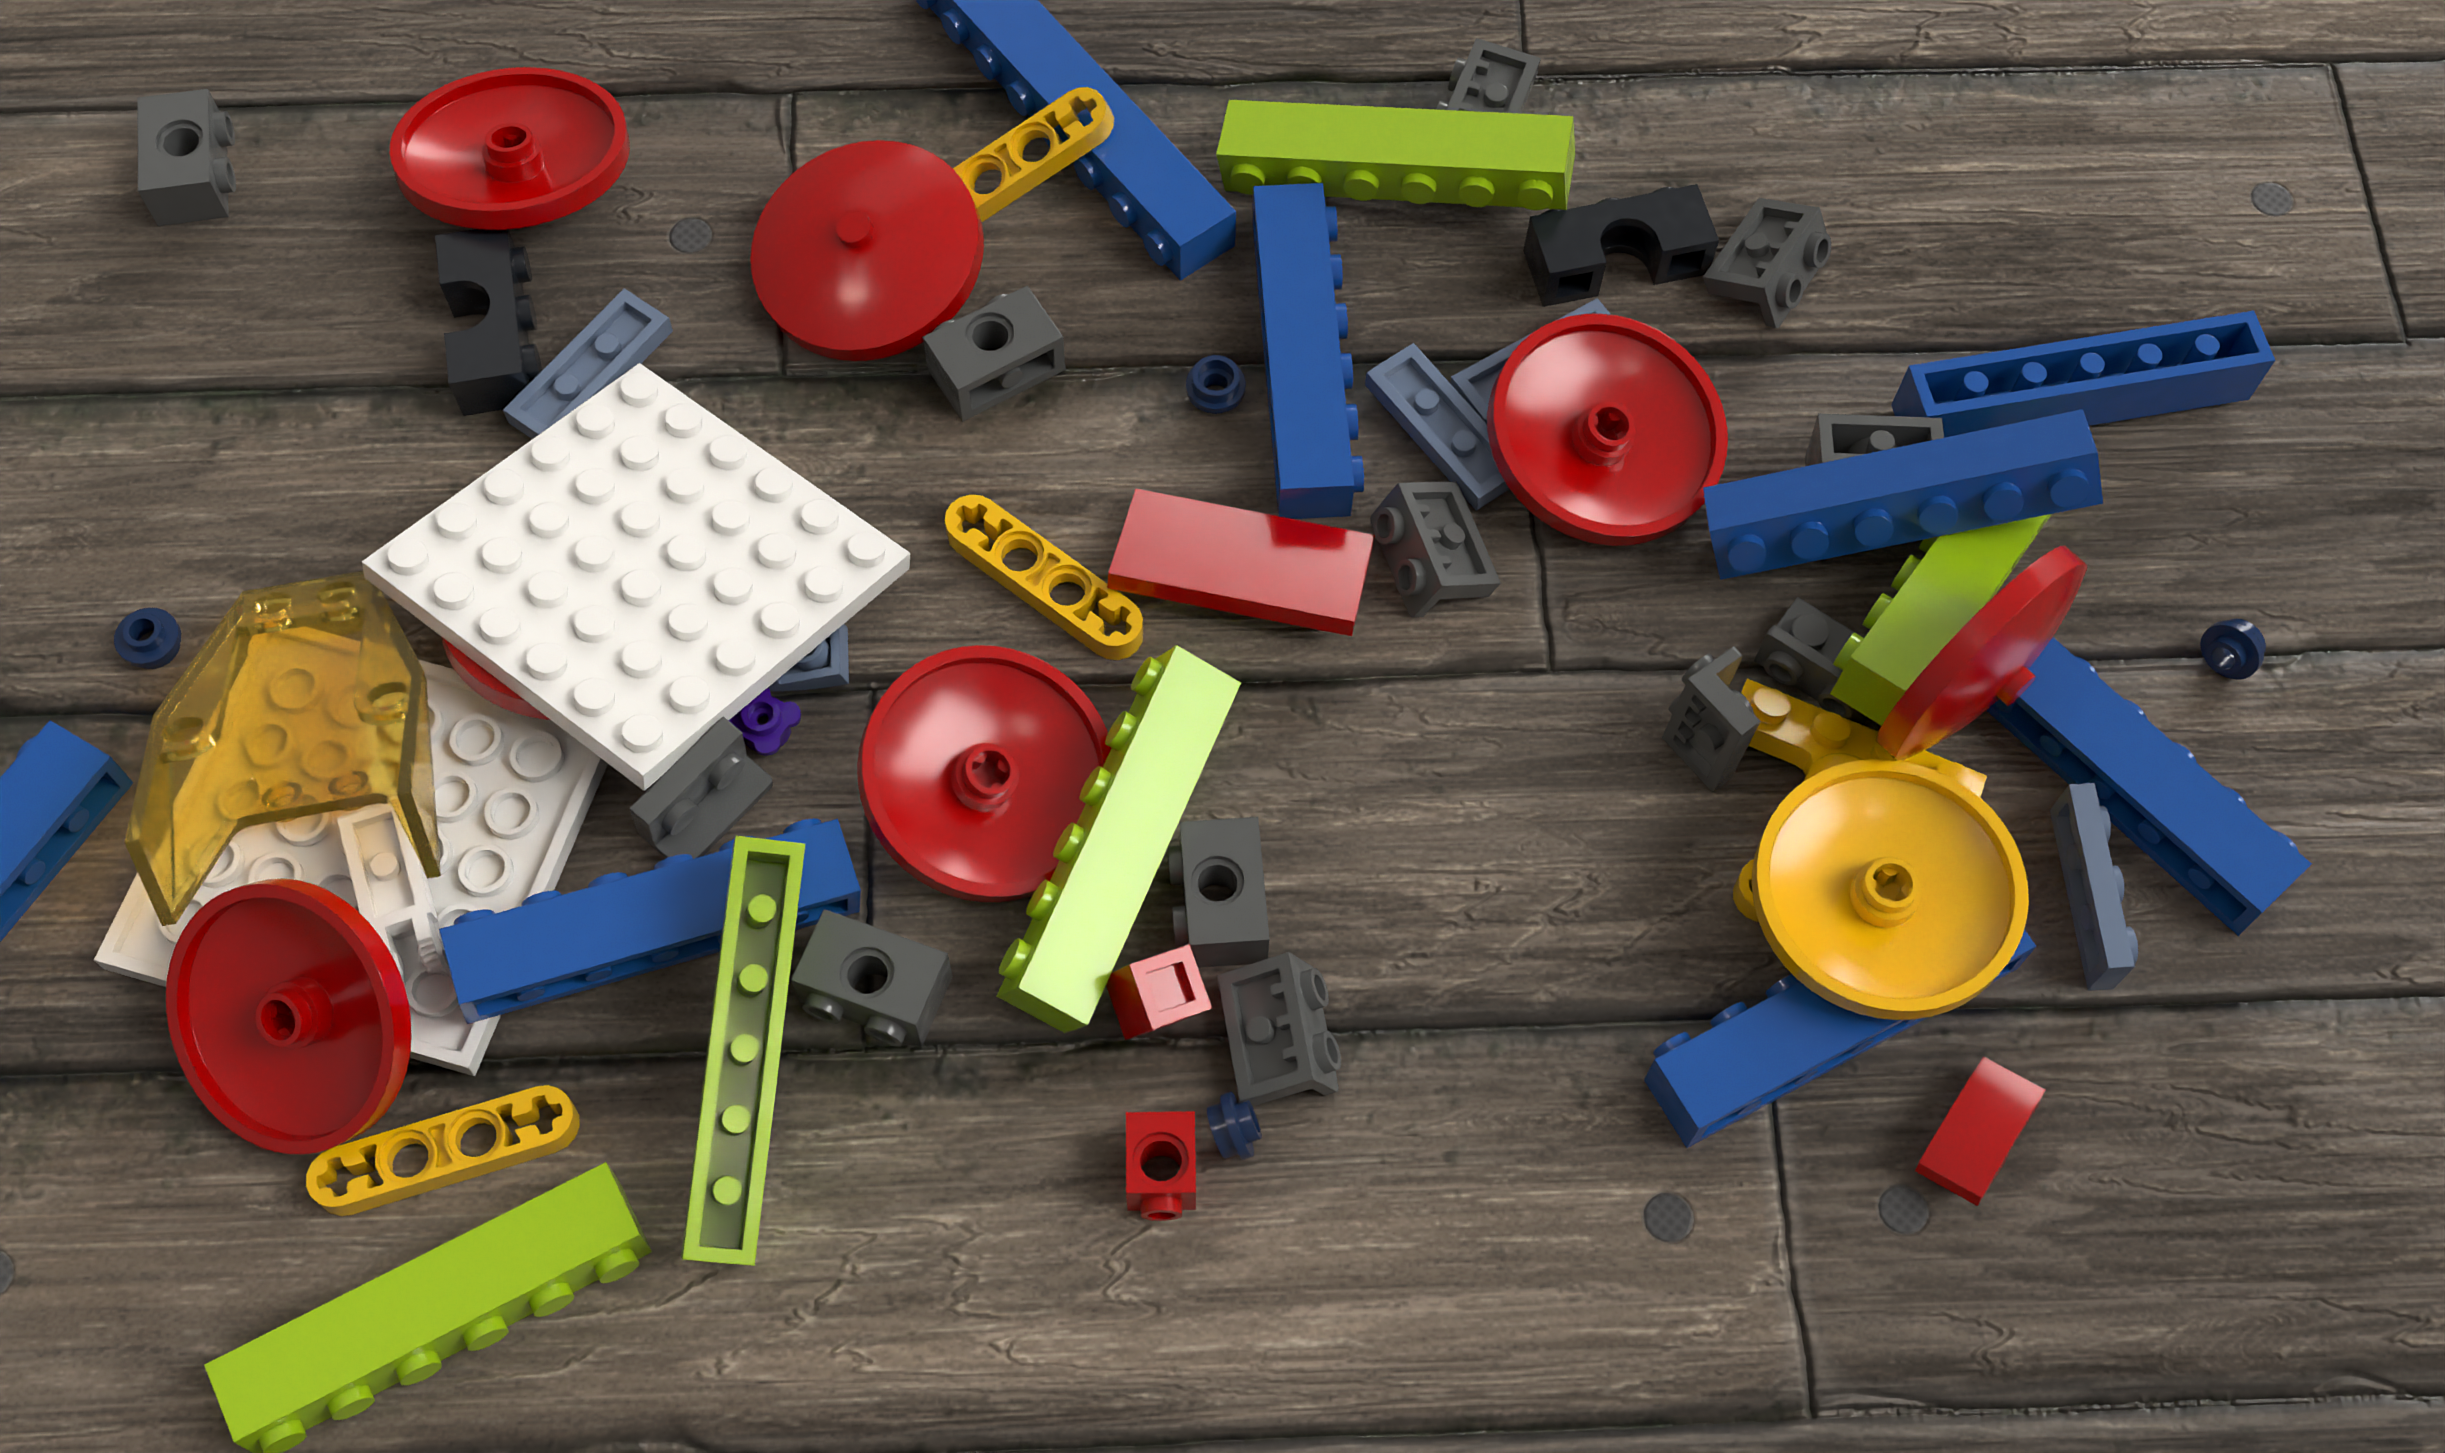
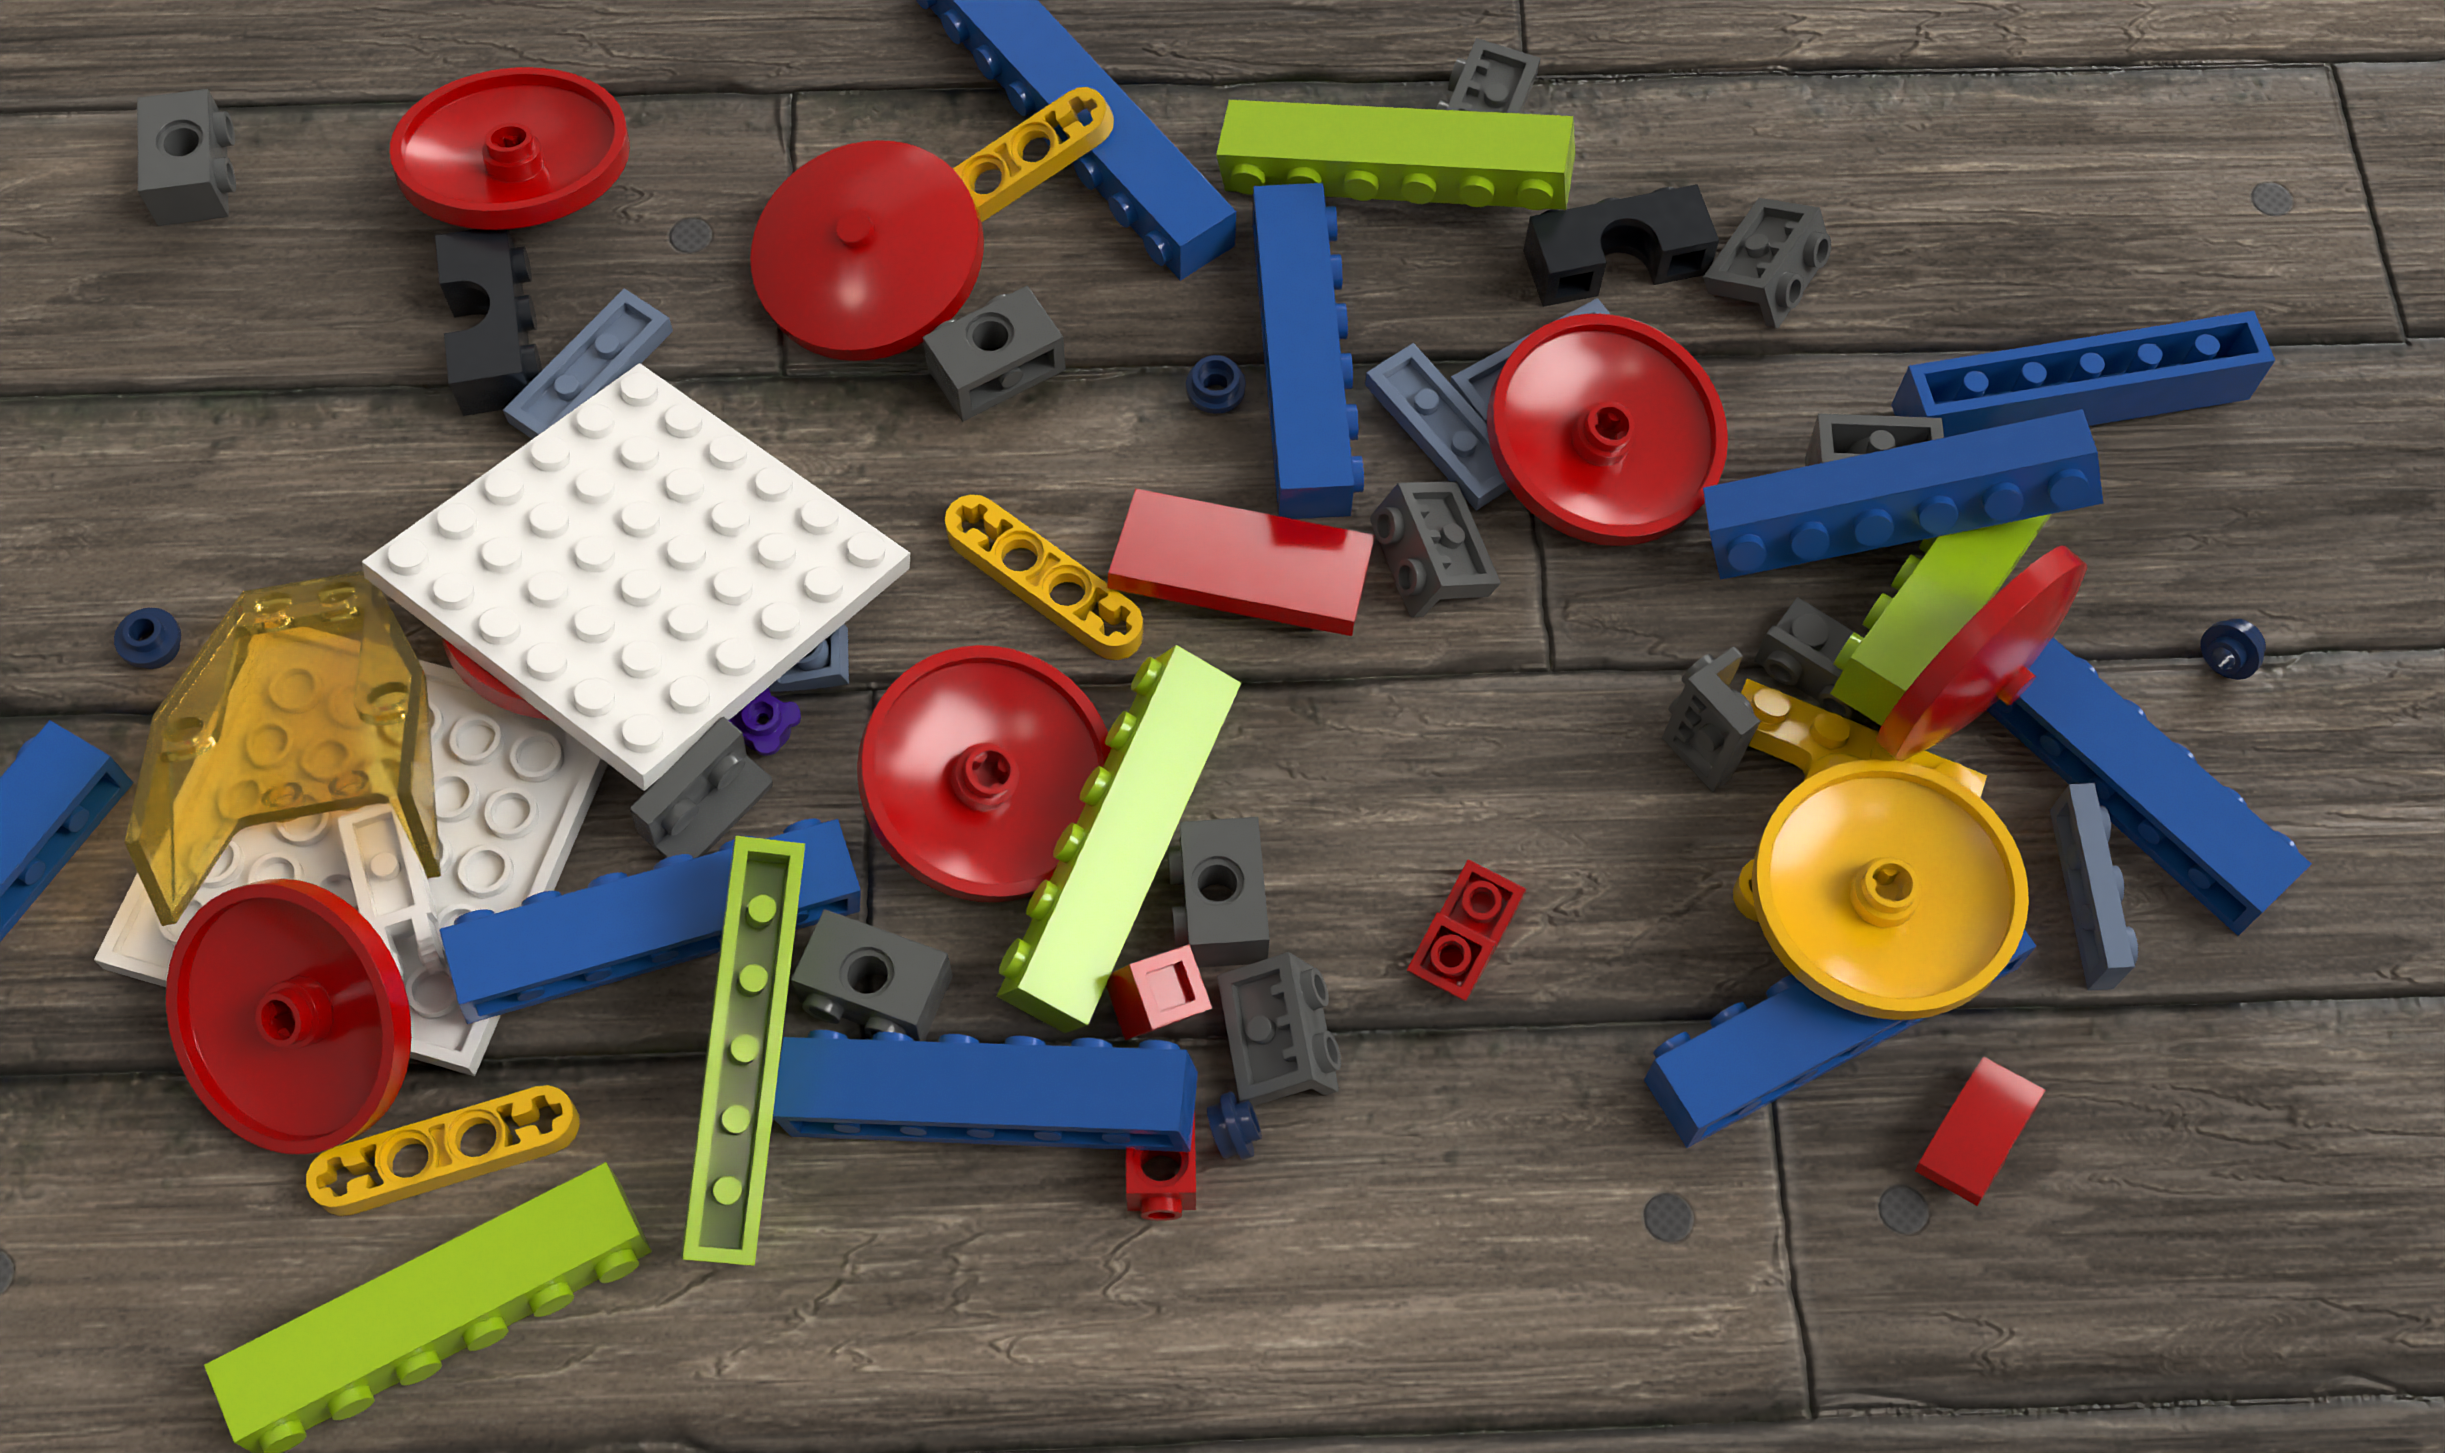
none -> blue brick [773,1030,1198,1152]
none -> red slope [1407,859,1526,1002]

